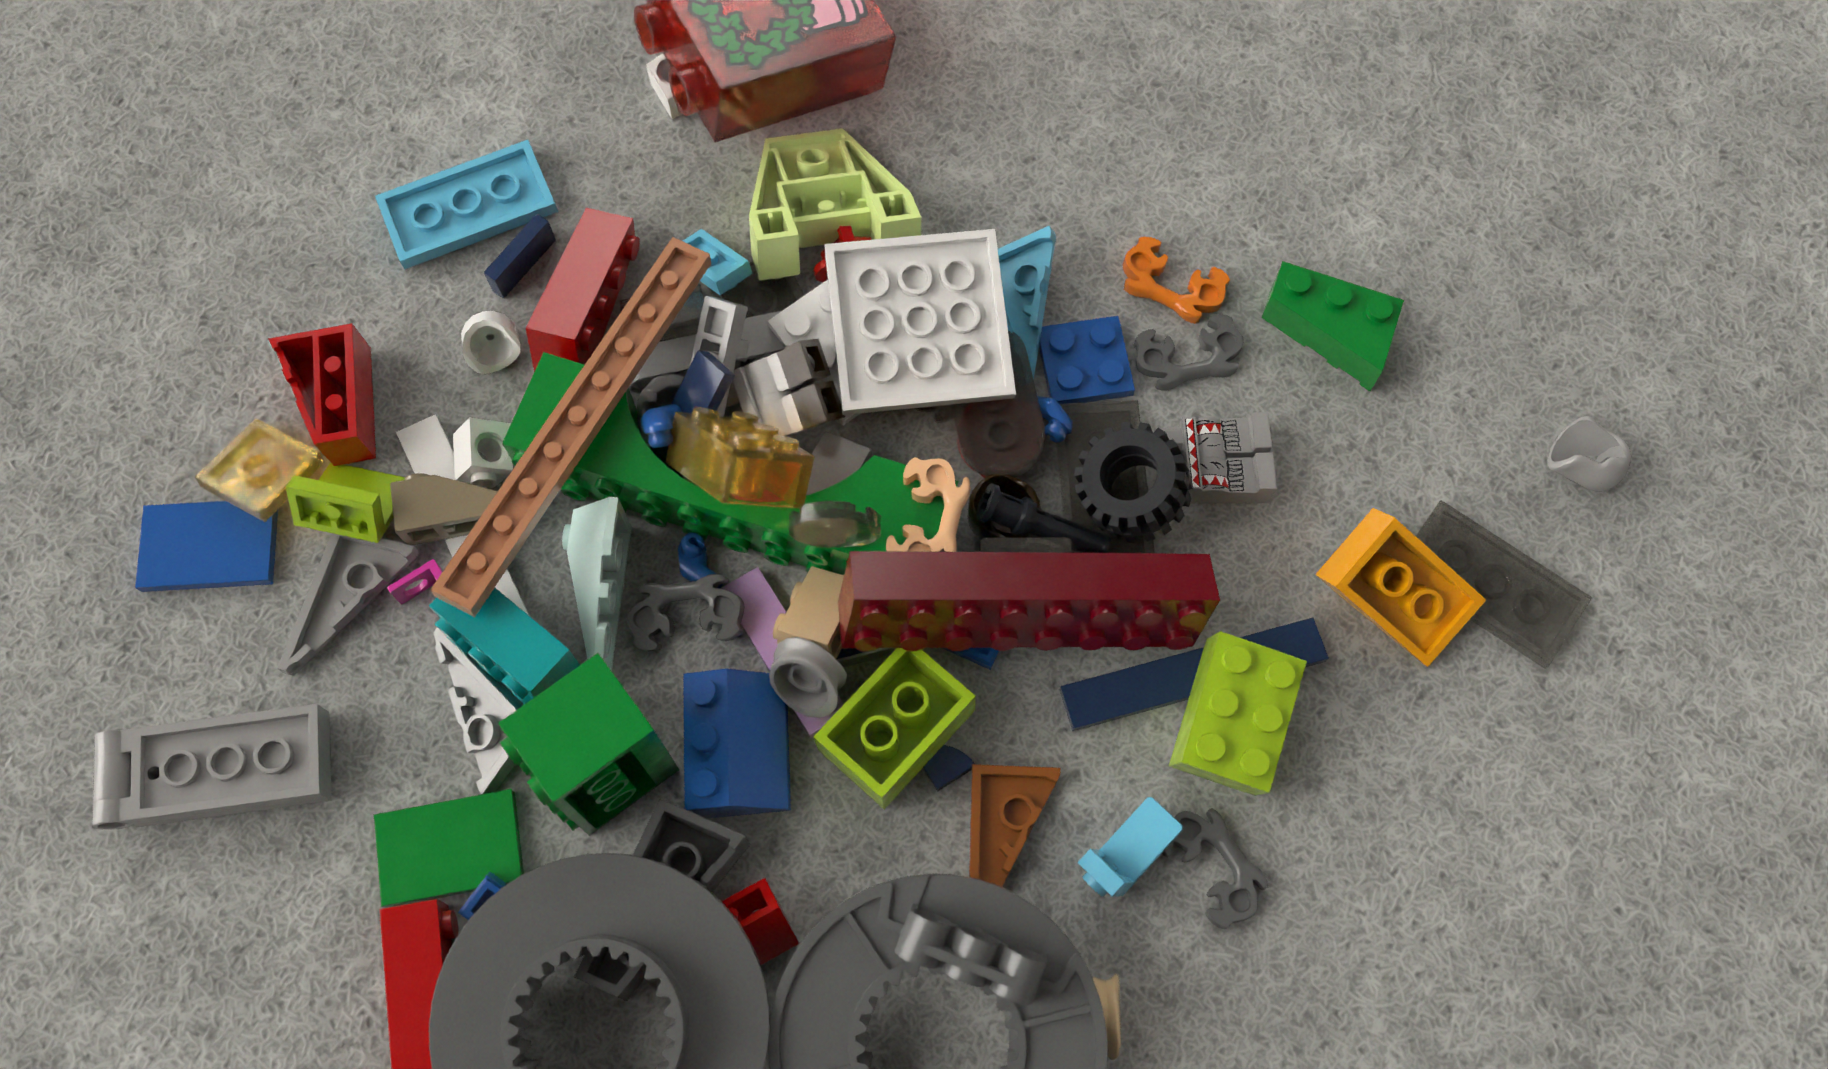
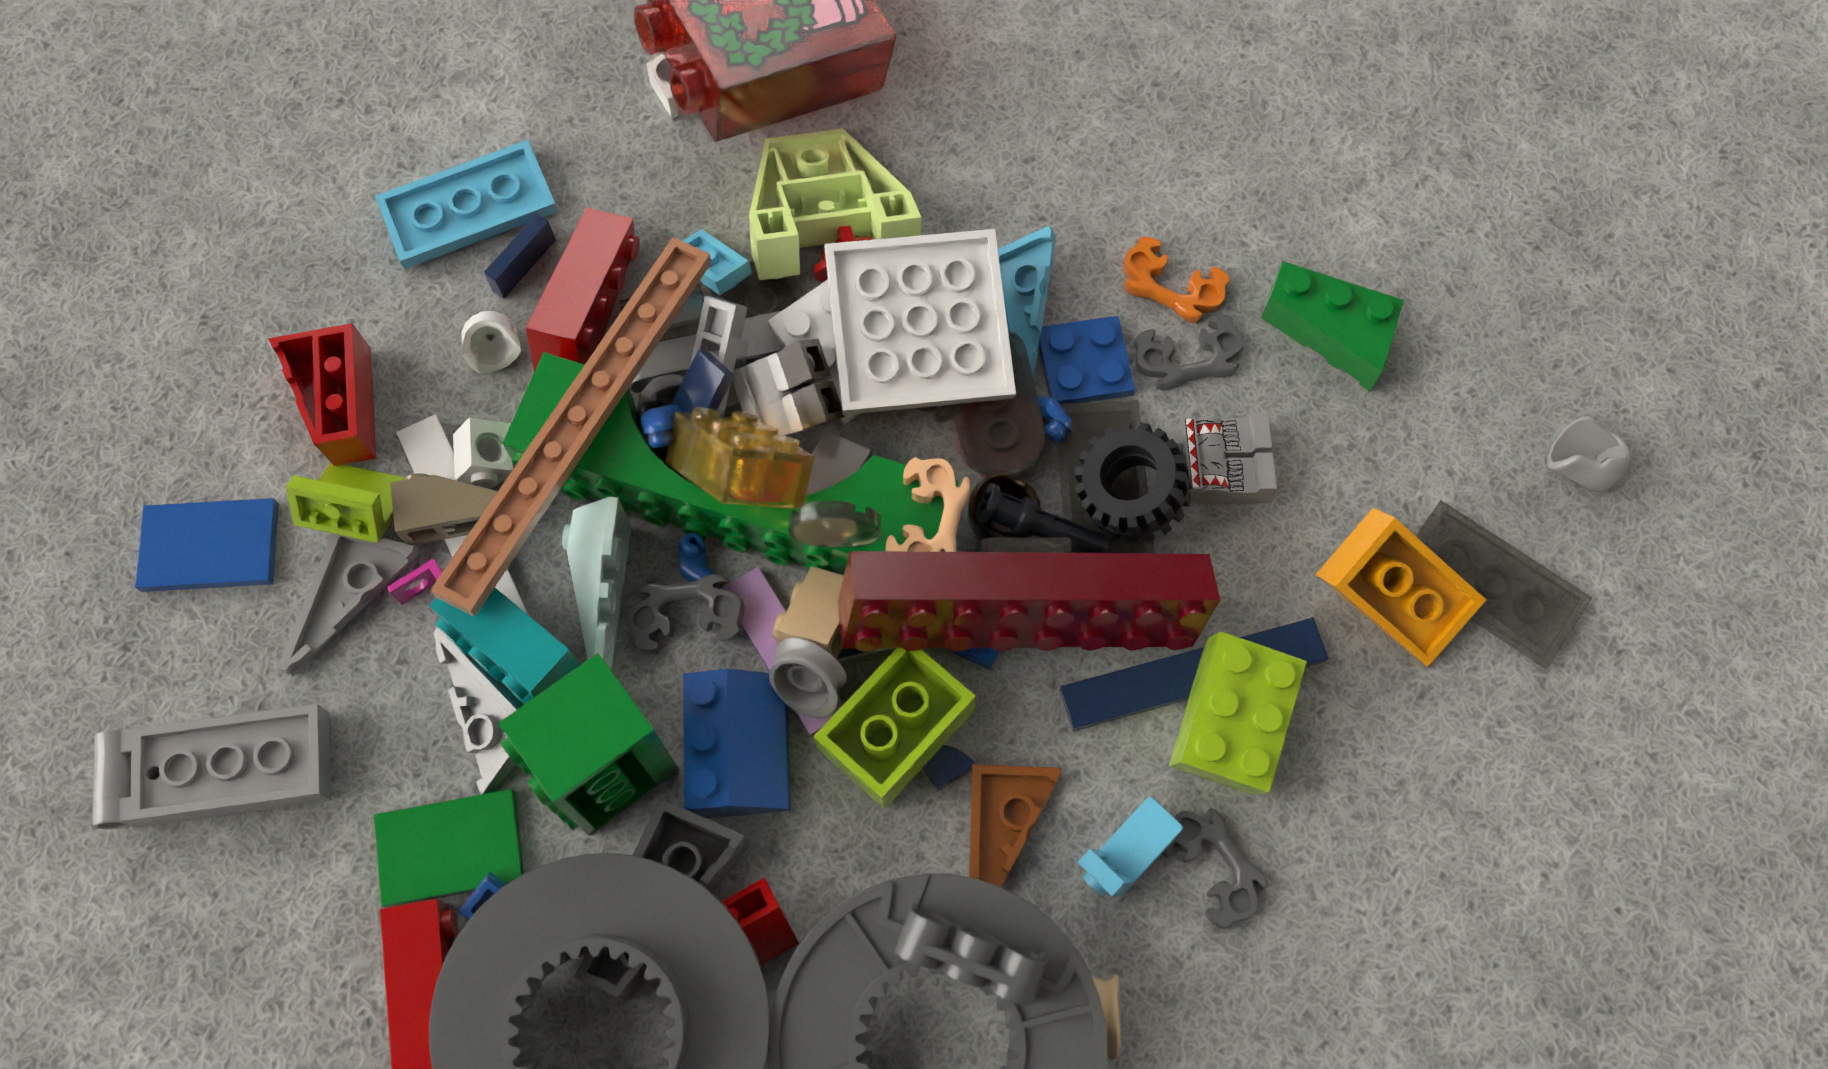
clear yellow plate [195,418,325,522] -> none

